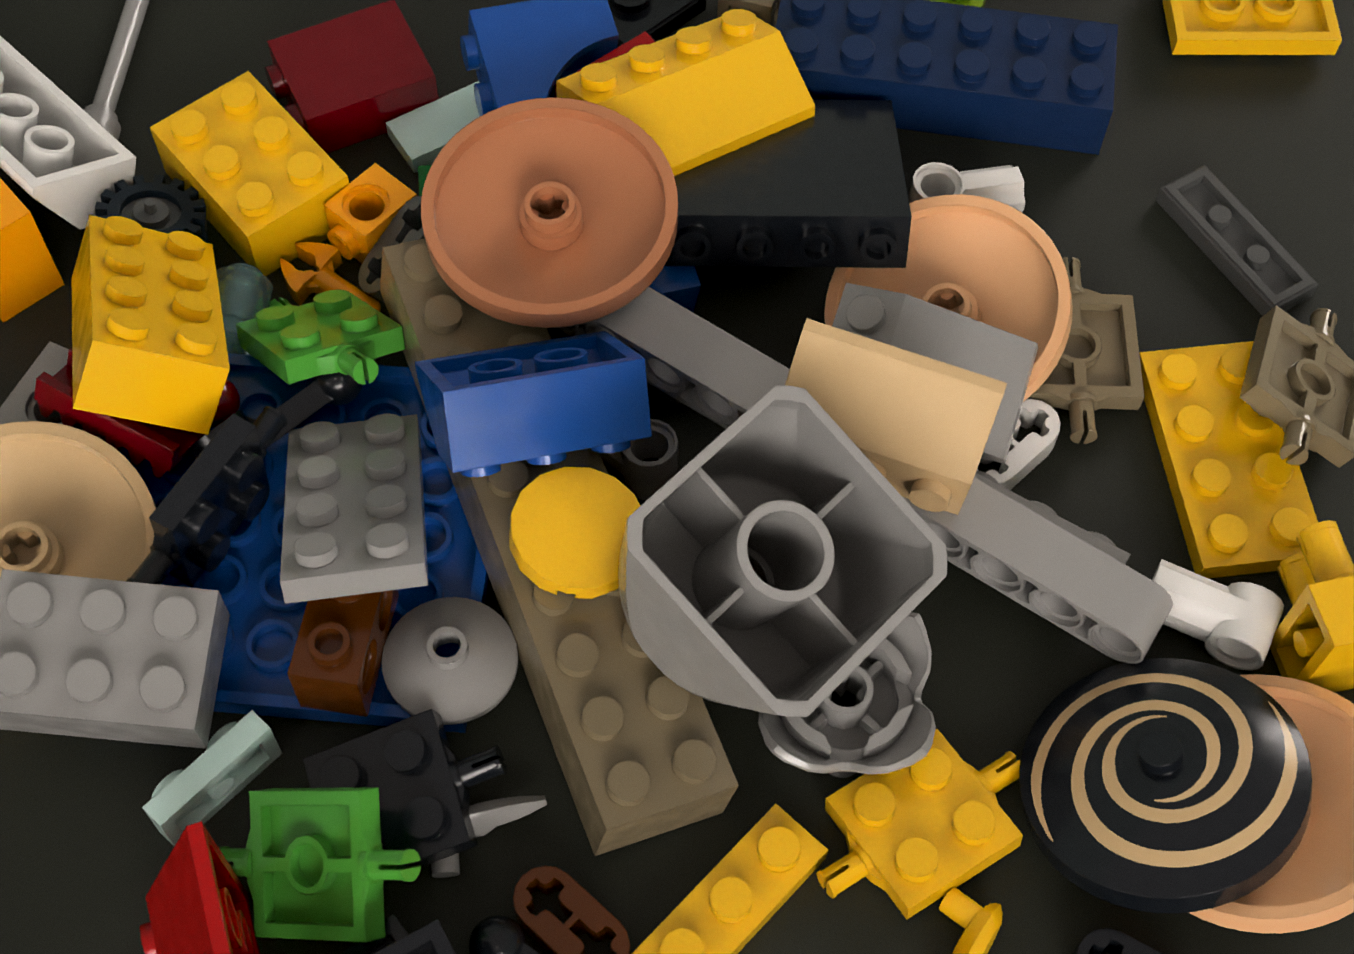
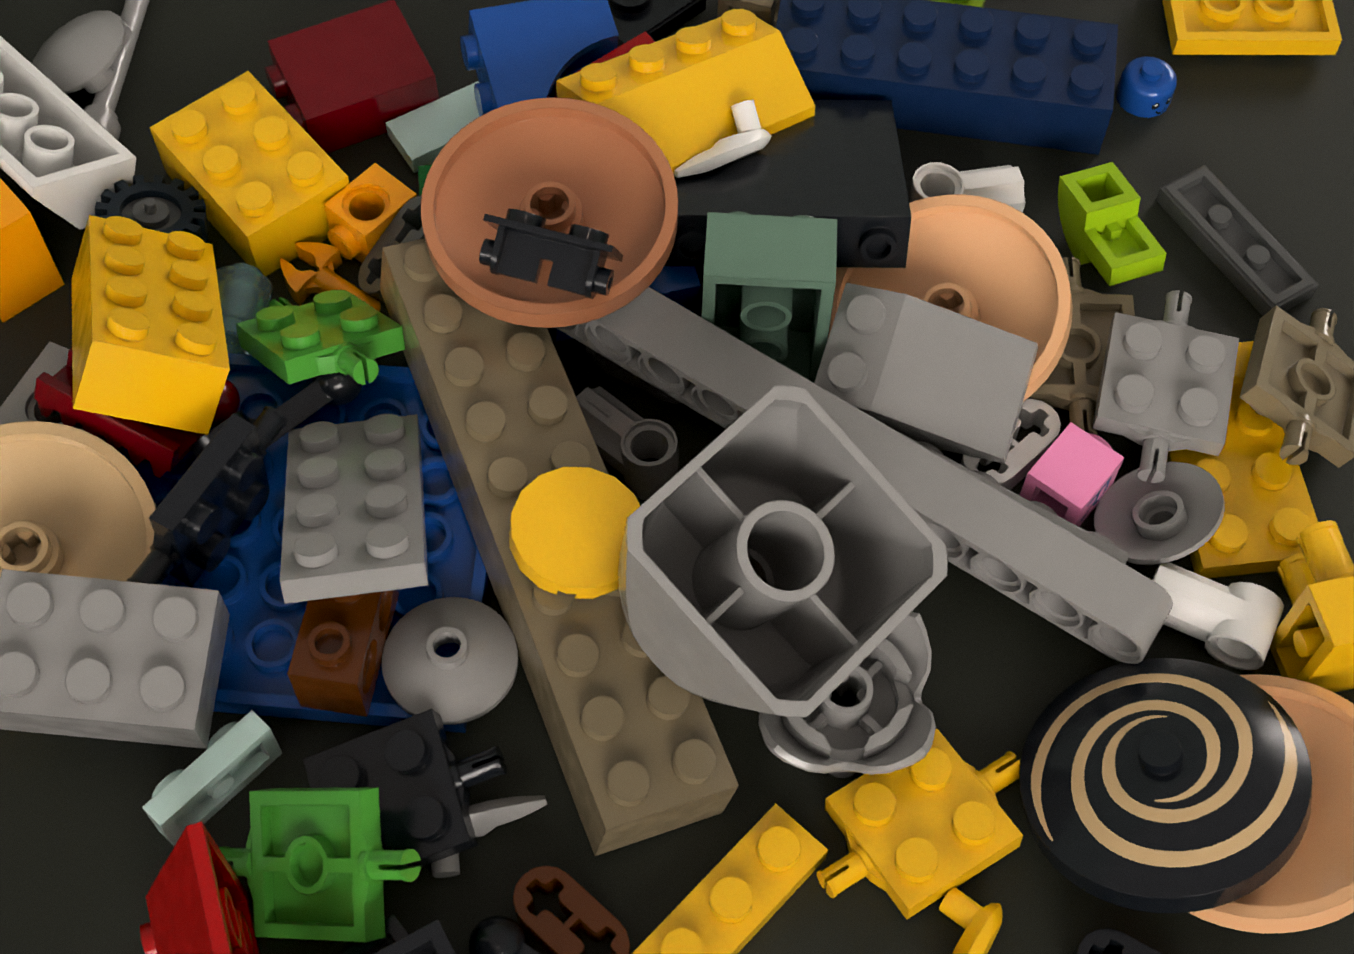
blue slope [415,331,652,477] -> none
tan slope [785,318,1007,515] -> none
none -> light grey dish [32,11,132,95]
none -> black hinge [479,208,623,299]
none -> white bar [674,100,772,178]
none -> sand green brick [702,211,837,383]
none -> bright pink brick [1020,422,1125,527]
none -> lime brick [1058,162,1167,286]
none -> light grey plate [1092,290,1239,483]
none -> light grey dish [1094,461,1225,565]
none -> blue piece [1116,56,1177,118]

